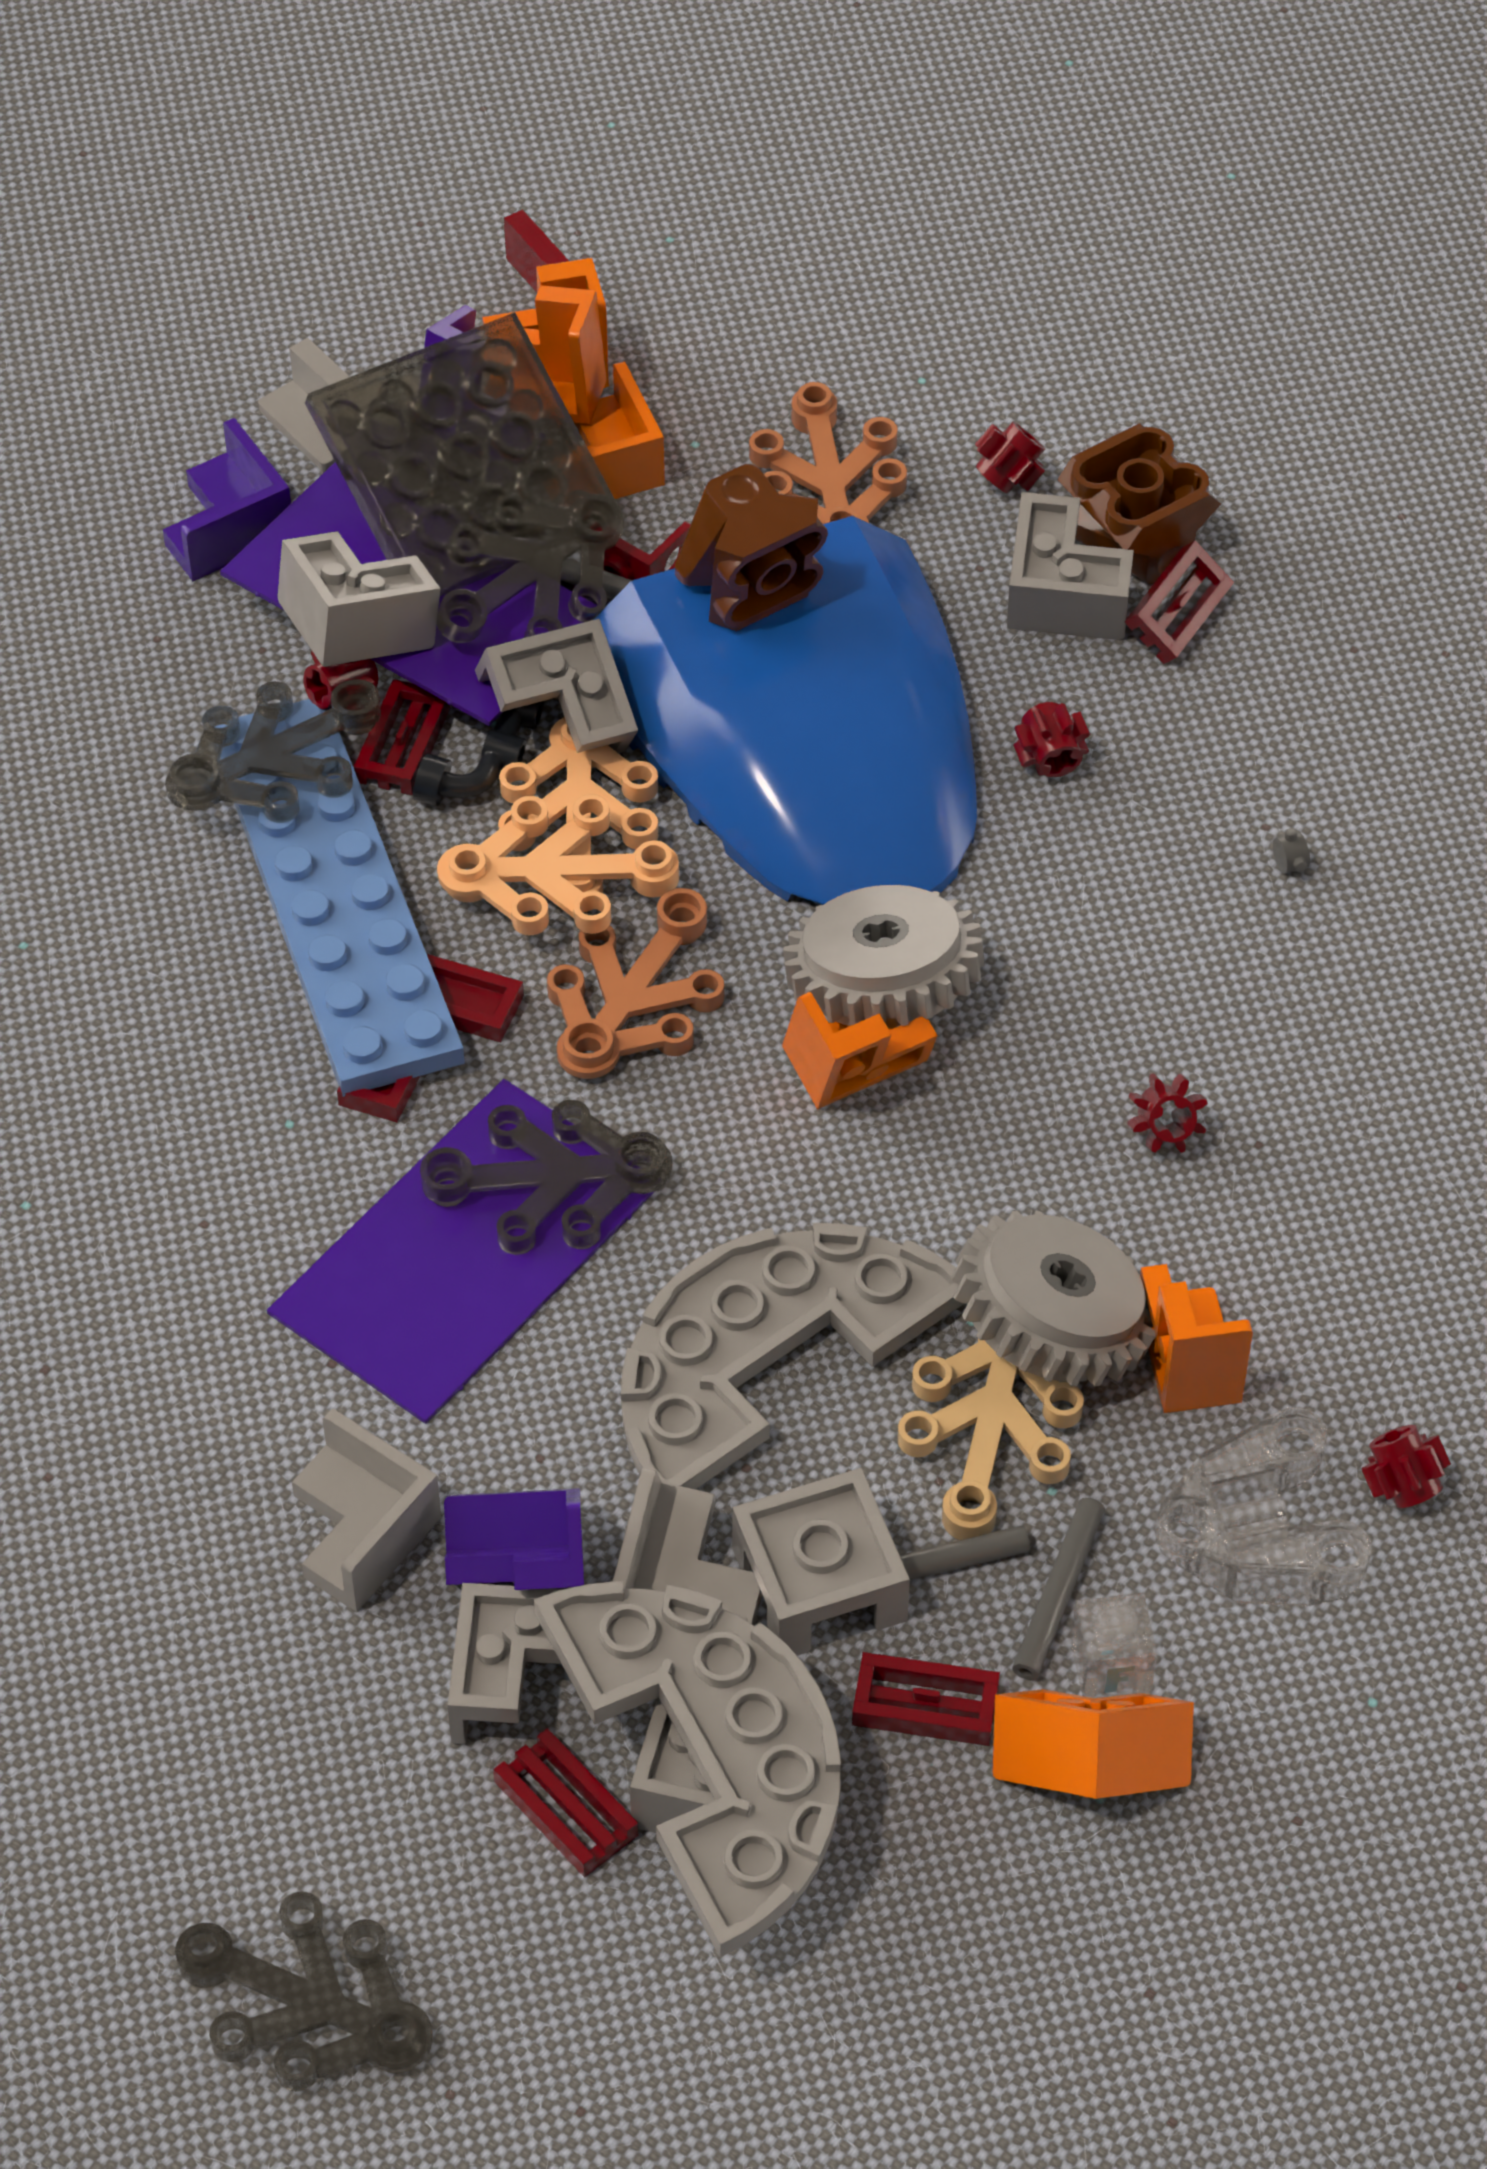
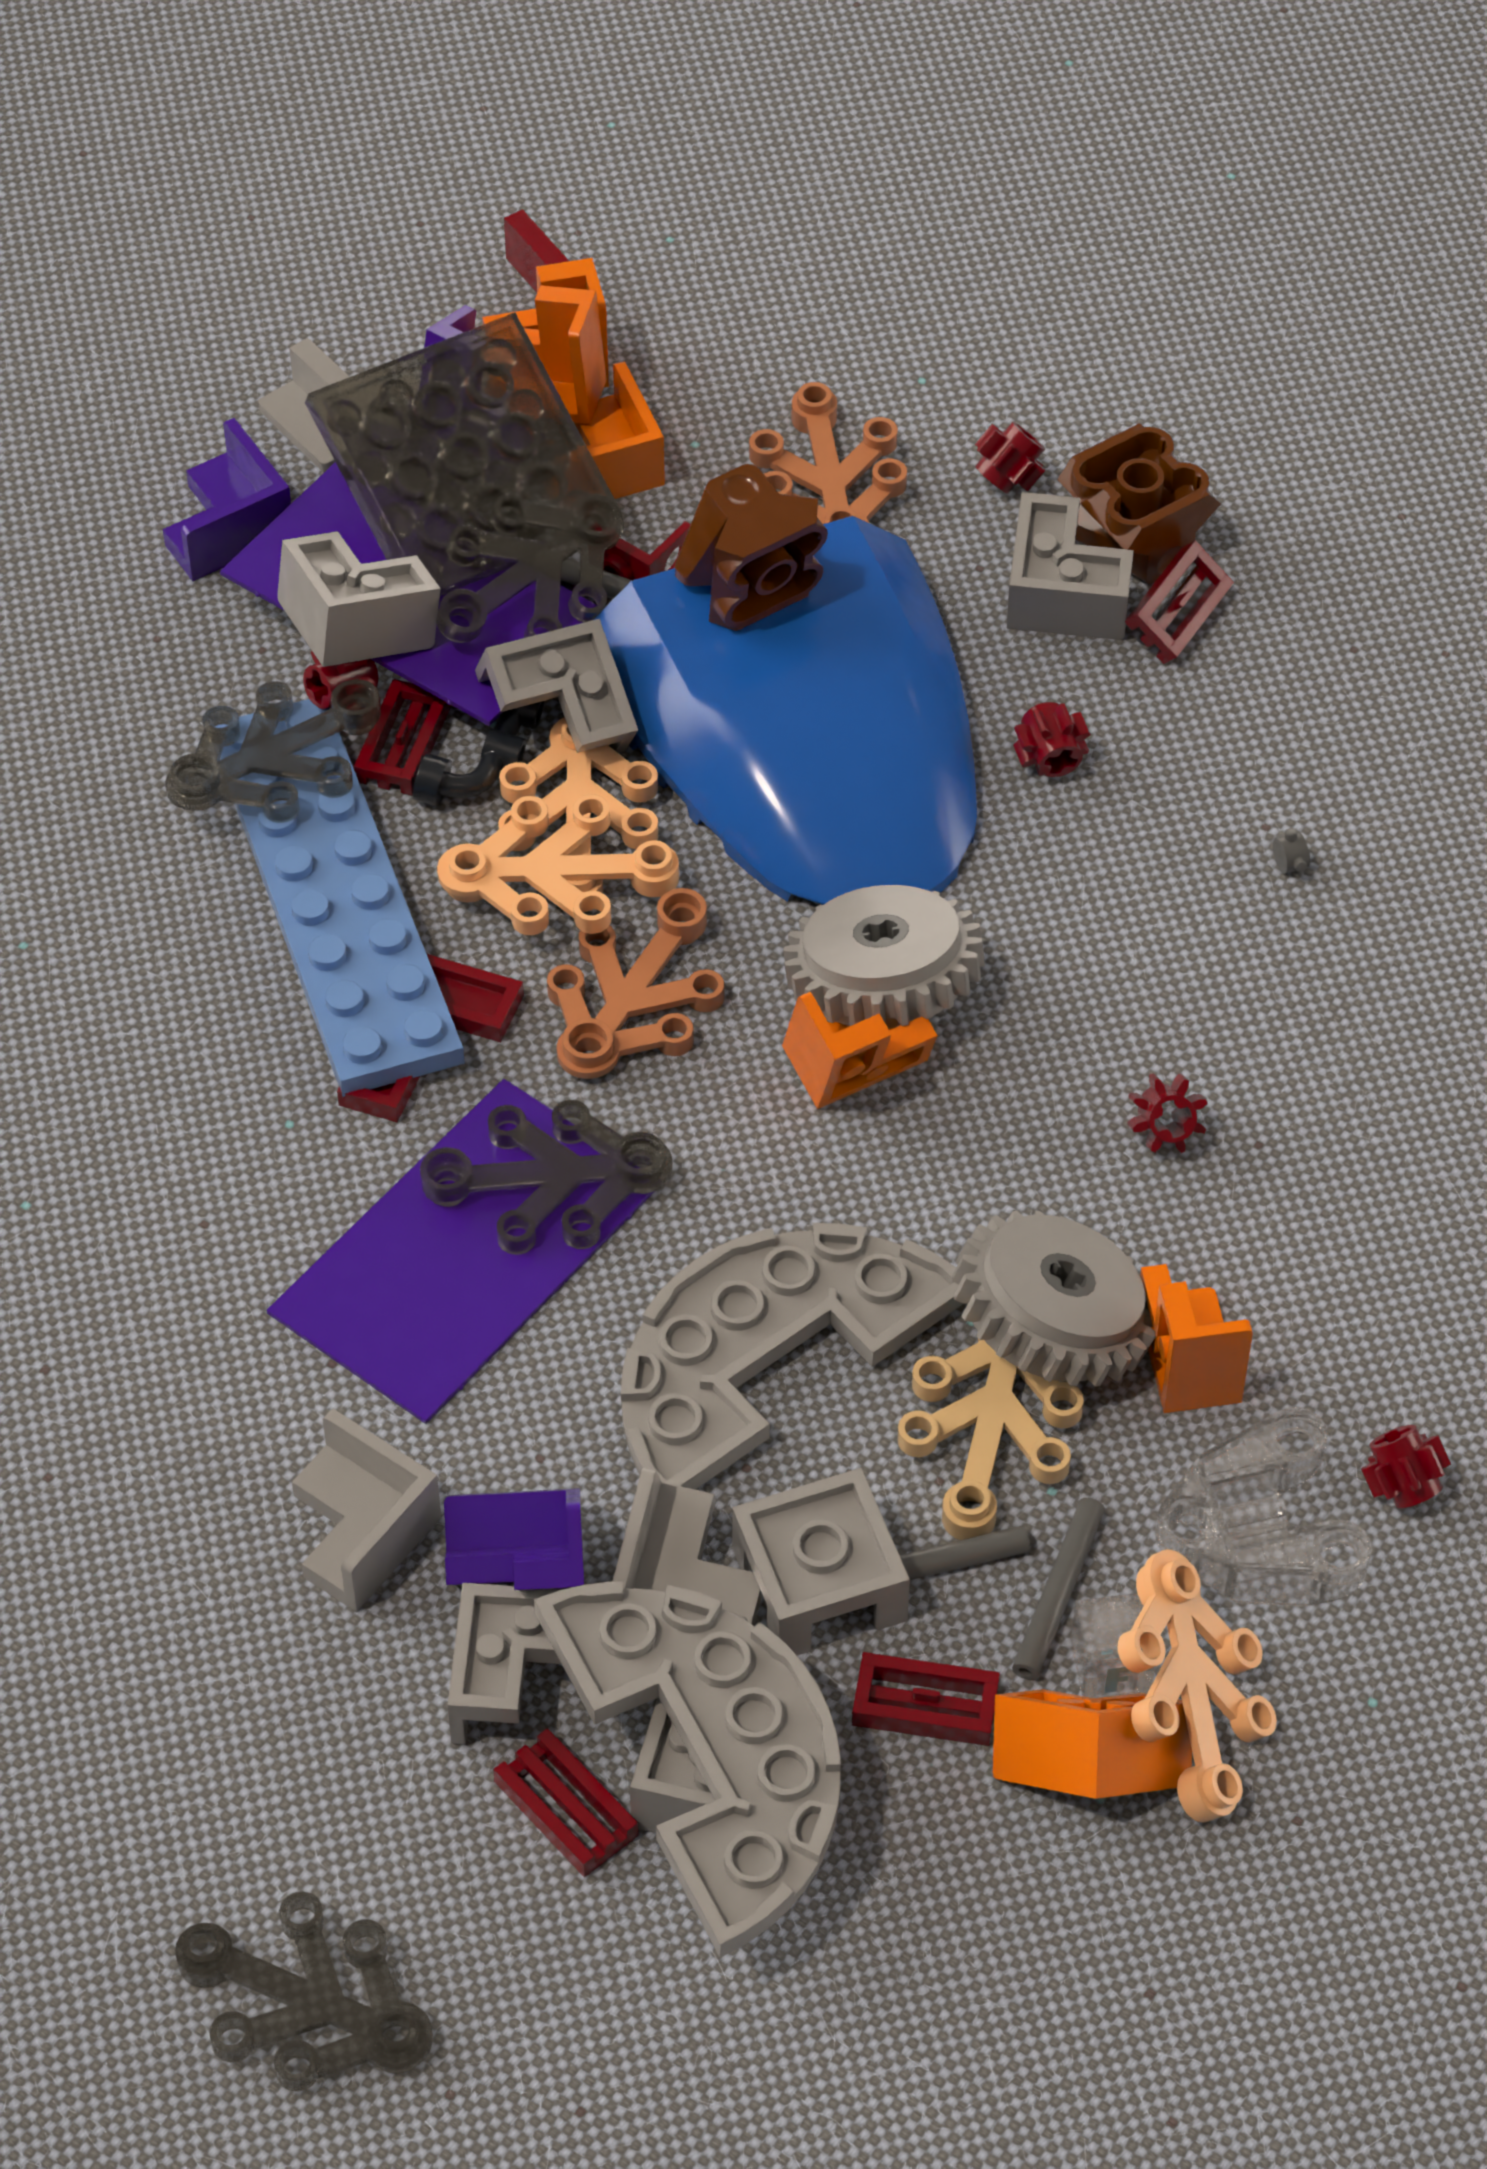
none -> light nougat plant [1117,1549,1277,1823]

